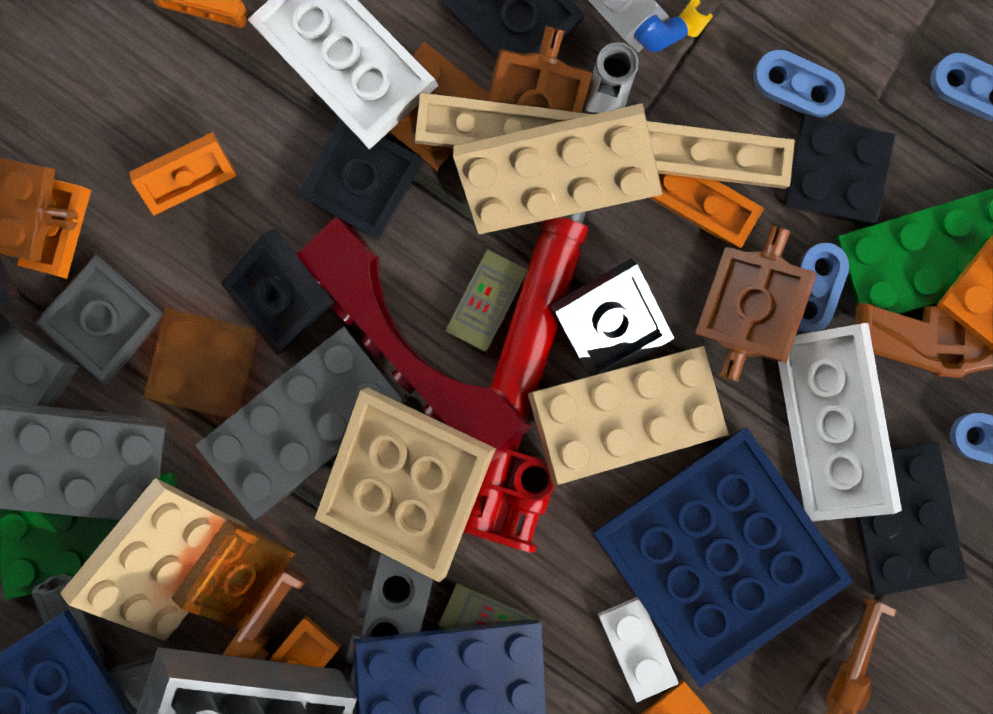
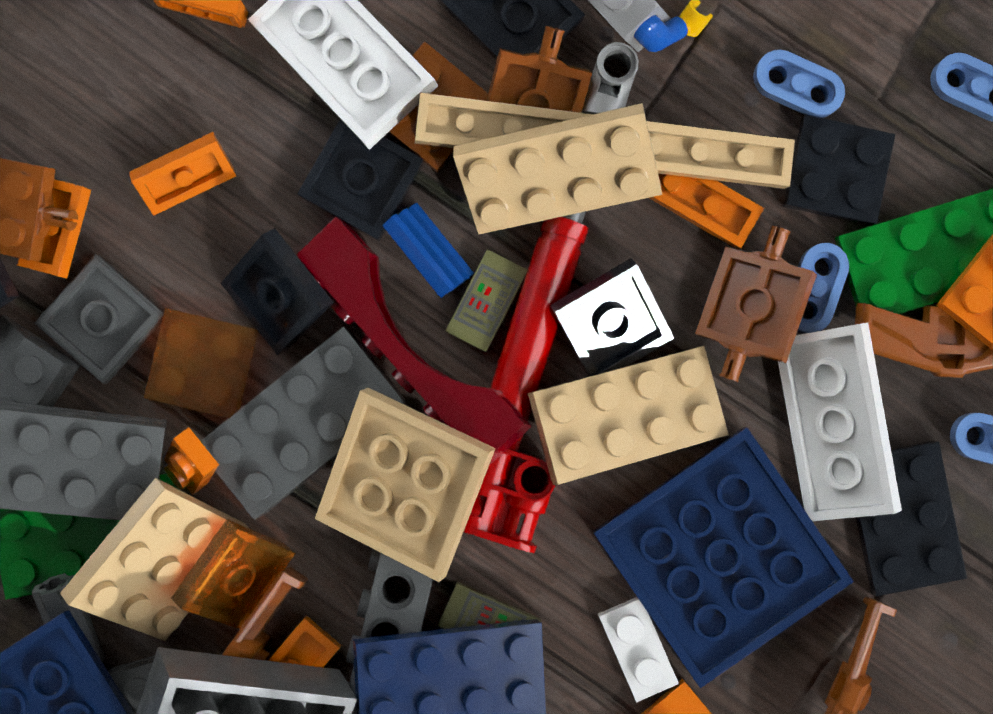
none -> orange plate [164,427,219,495]
none -> blue tile [382,203,474,298]

